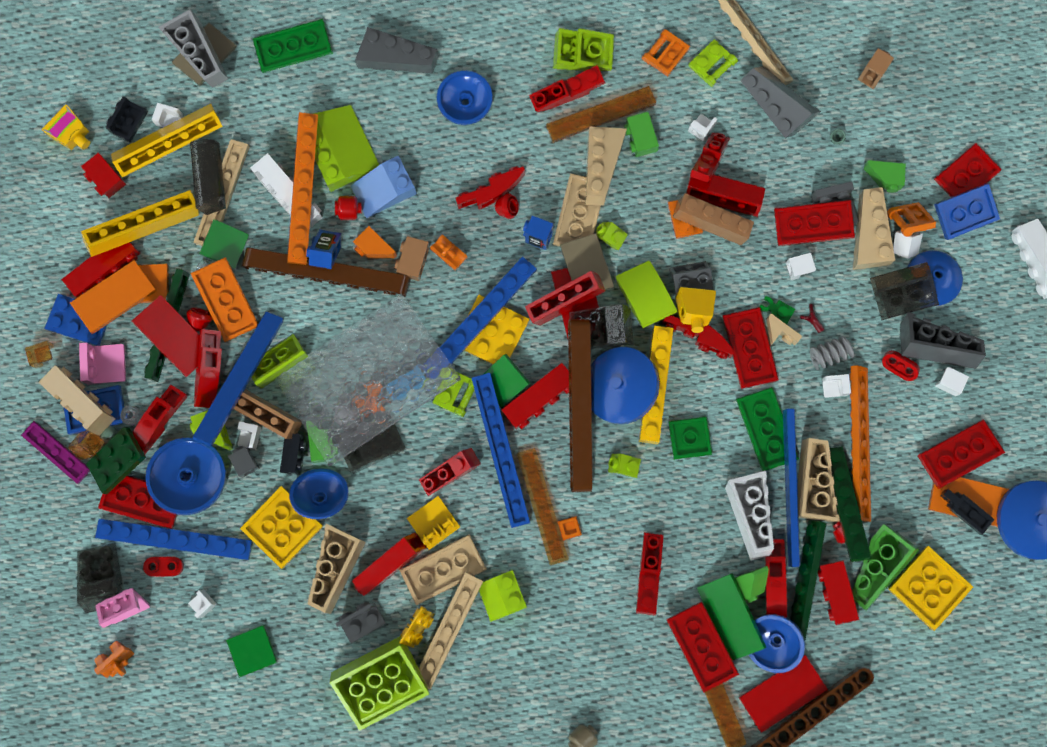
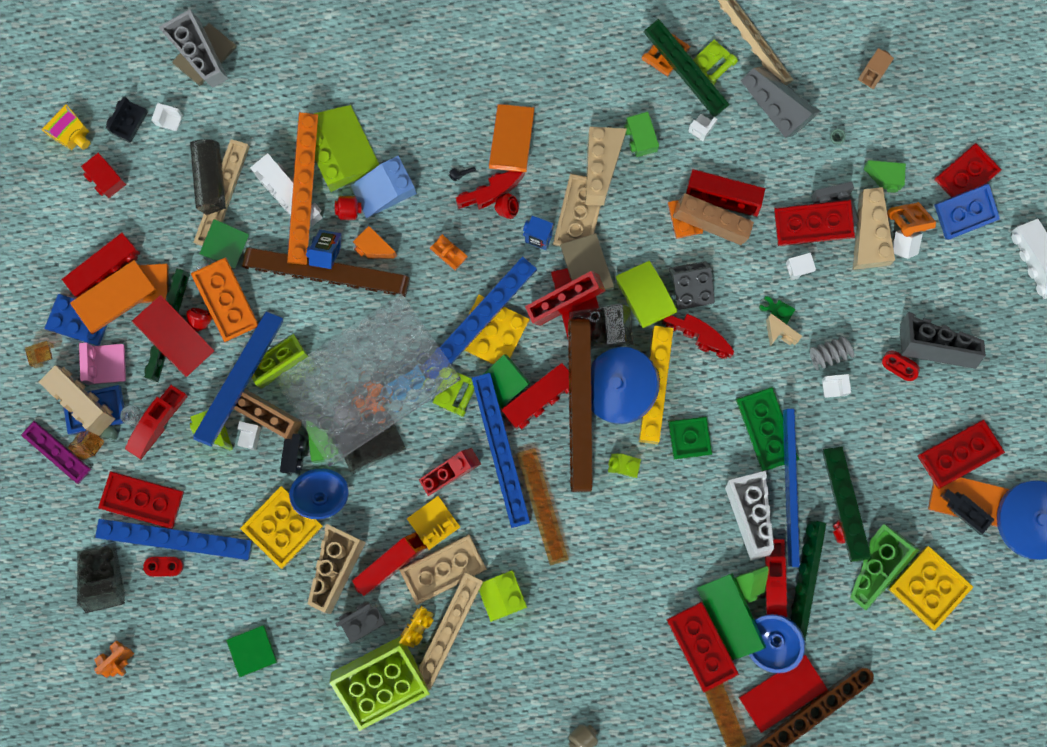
yellow brick [81,190,199,257] -> none
dark green plate [86,427,146,494] -> none
bright pink bracket [95,588,150,628] -> none
yellow brick [111,103,223,177] -> none
blue dish [146,438,226,515] -> none
white panel [188,590,217,618] -> none
red slope [194,329,222,408] -> none
dark grey brick [228,446,260,478] -> none
green tile [252,19,333,73] -> none
dark grey wedge [355,27,439,74] -> none
medium nougat brick [394,236,430,282] -> none
blue dish [437,71,493,125] -> none
red slope [529,65,606,112] -> none
clear orange plate [546,86,656,143] -> none
lime slope [553,28,614,71] -> none
orange tile [558,516,582,540] -> none
lime bracket [596,222,628,250] -> none
red slope [636,533,664,616] -> none
yellow torso [675,287,716,333] -> none
red slope [690,132,730,182] -> none
red tile [722,307,779,389] -> none
tan wedge [797,438,840,522] -> none
dark red bar [800,304,825,333] -> none
red brick [818,560,859,625] -> none
orange plate [850,365,871,522] -> none
clear smoke slope [870,262,939,320] -> none
blue dish [905,250,963,306] -> none
white panel [935,367,969,396] -> none
none -> black hand [449,167,476,181]
none -> orange tile [489,104,534,172]
none -> dark green plate [644,19,730,117]

